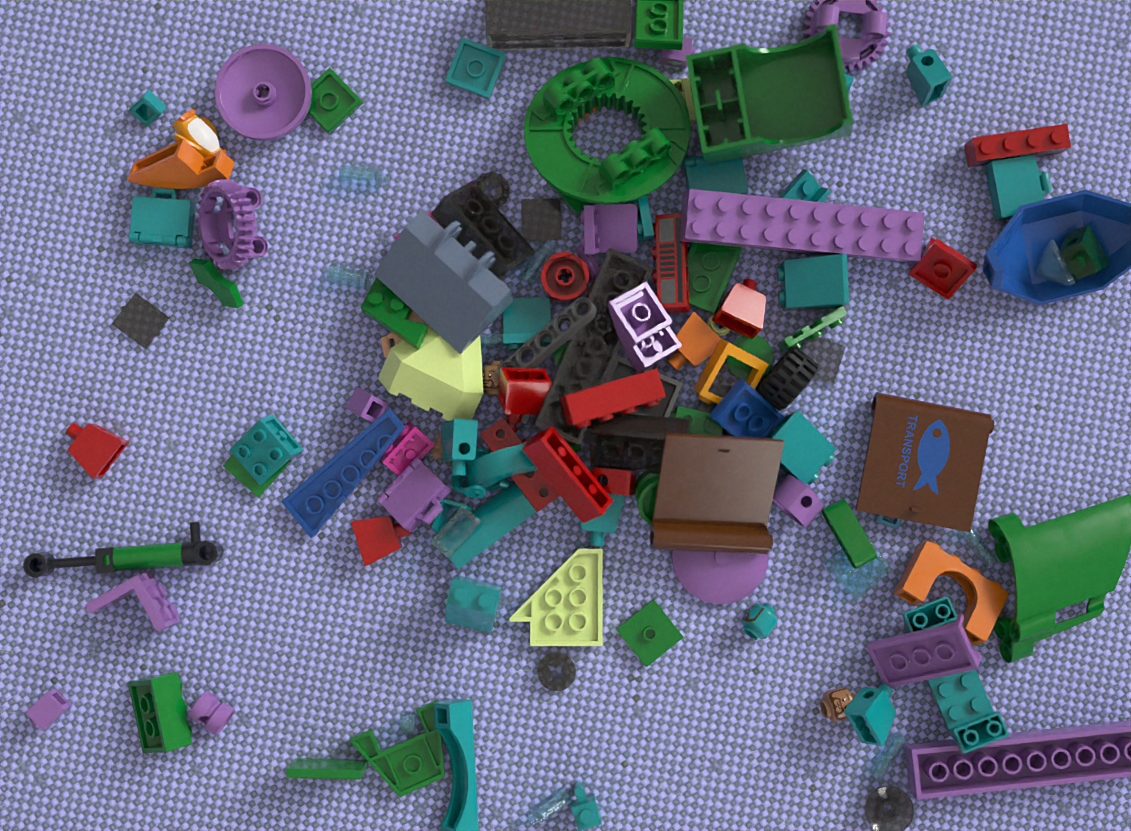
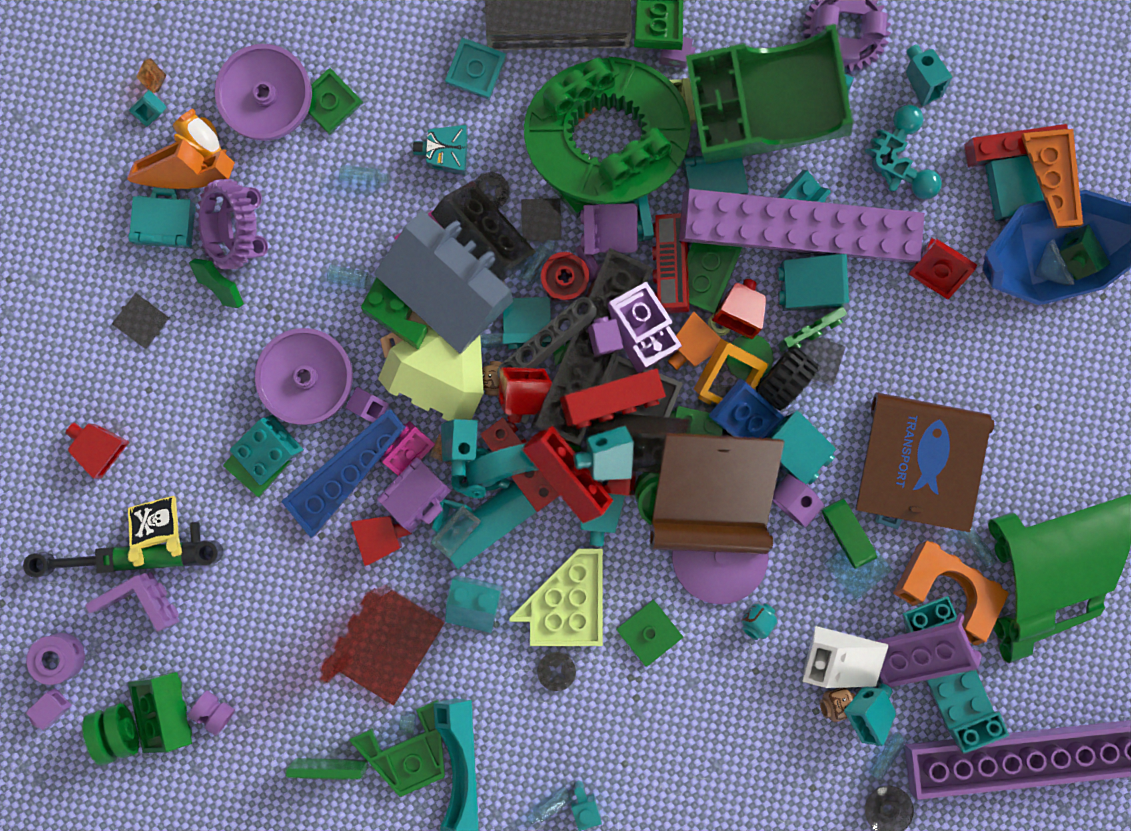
none -> medium lavender piece [26,633,85,685]
none -> green wheel [82,703,139,766]
none -> flag [128,496,182,567]
none -> clear orange plate [136,58,167,93]
none -> medium lavender dish [255,328,353,425]
none -> clear red bracket [319,584,445,706]
none -> teal torso [413,125,468,176]
none -> teal torso [574,427,633,480]
none -> medium lavender brick [588,317,623,357]
none -> white slope [802,626,888,688]
none -> teal piece [865,104,942,199]
none -> orange wing [1021,129,1083,228]

